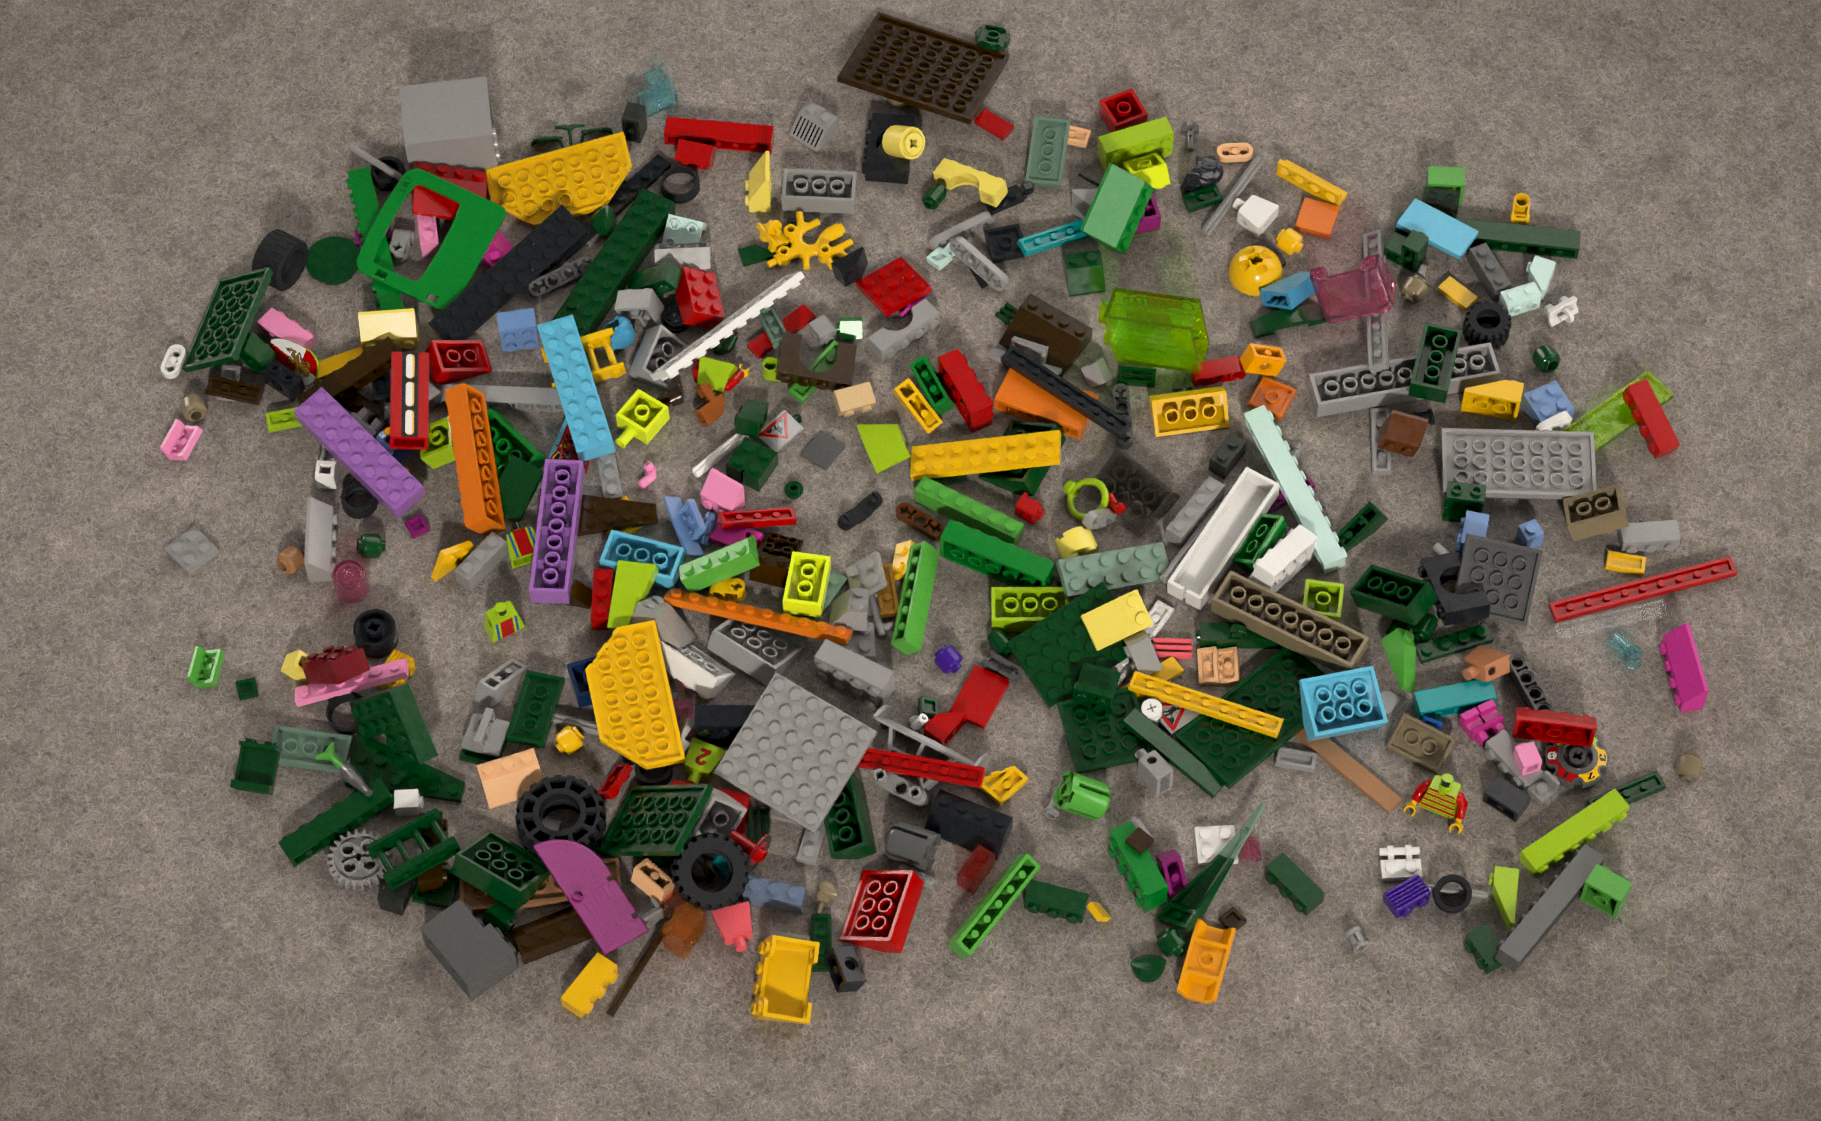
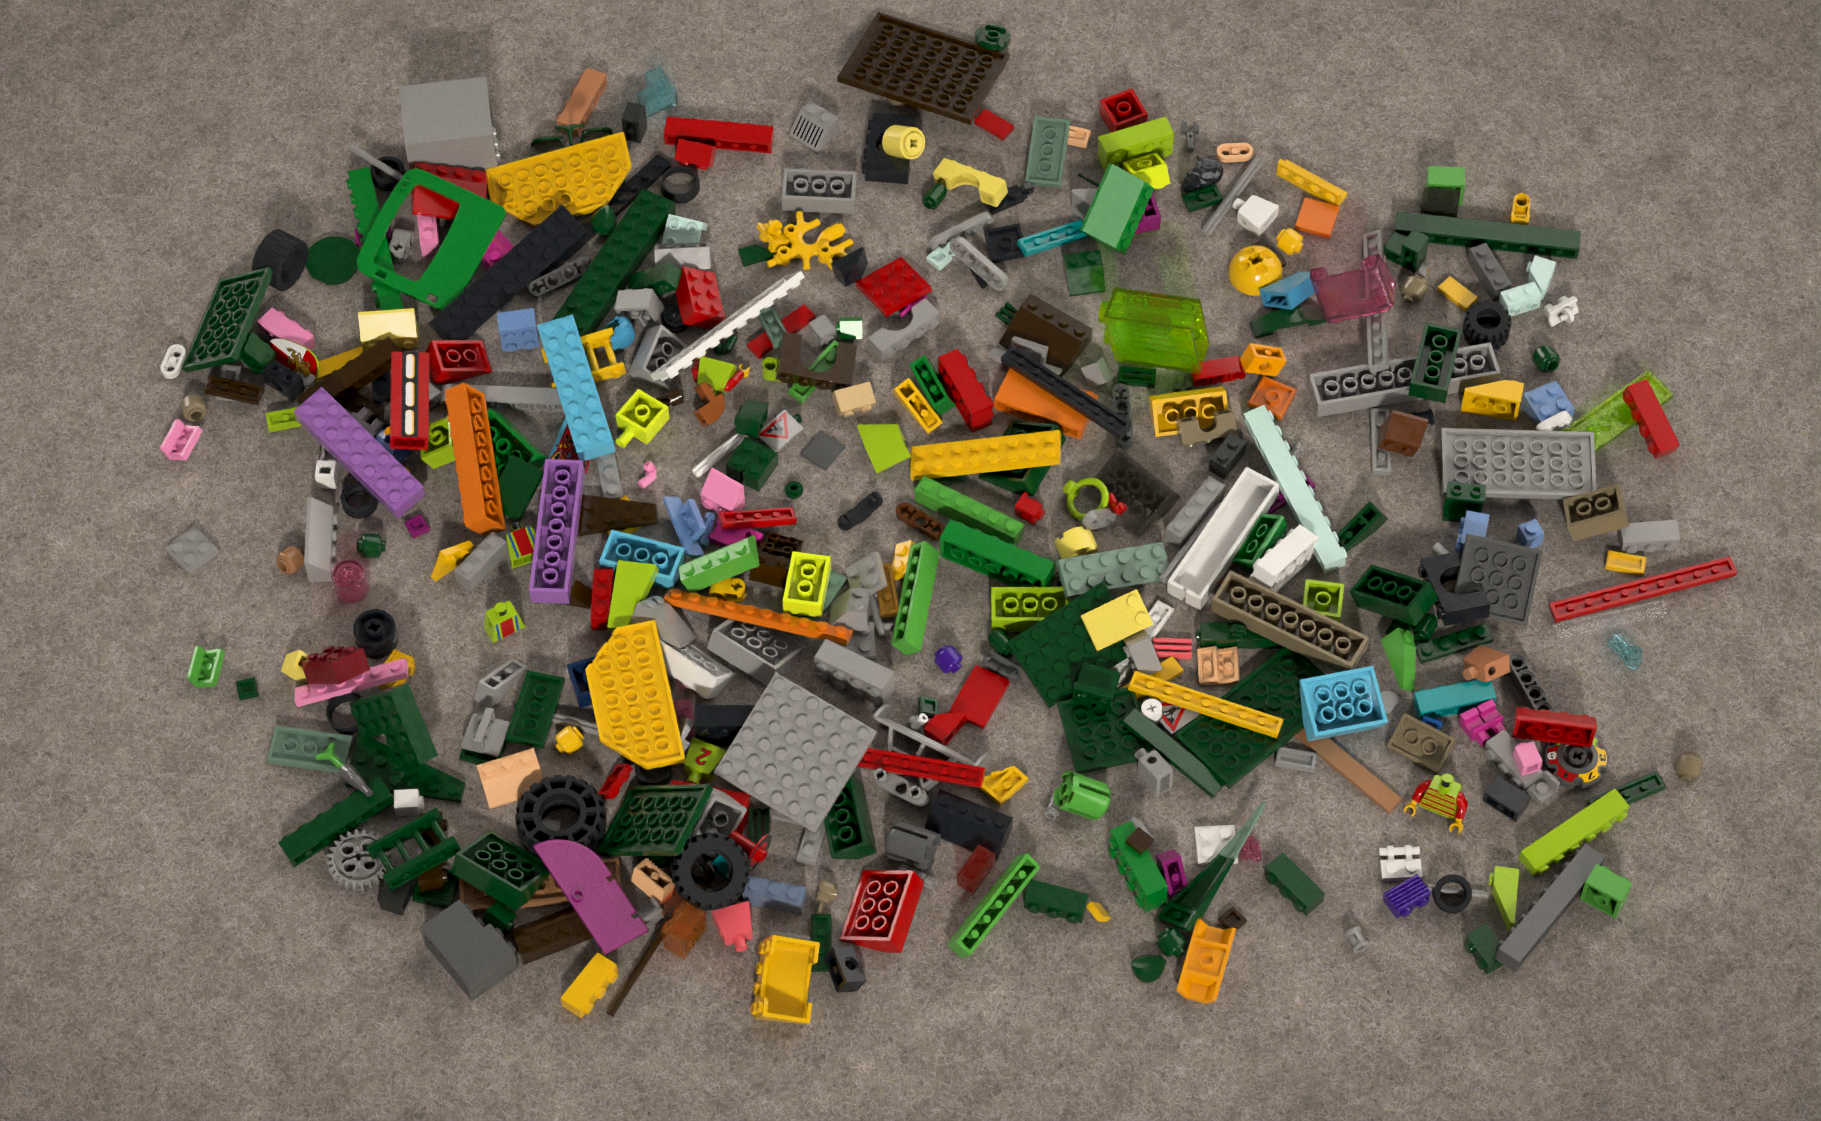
dark green panel [230,738,282,795] -> none
light yellow slope [745,151,772,212] -> none
medium azure tile [1396,198,1479,260] -> none
dark pink slope [1659,623,1709,712] -> none
none -> nougat brick [556,68,608,138]
none -> dark tan arch [1176,409,1238,447]

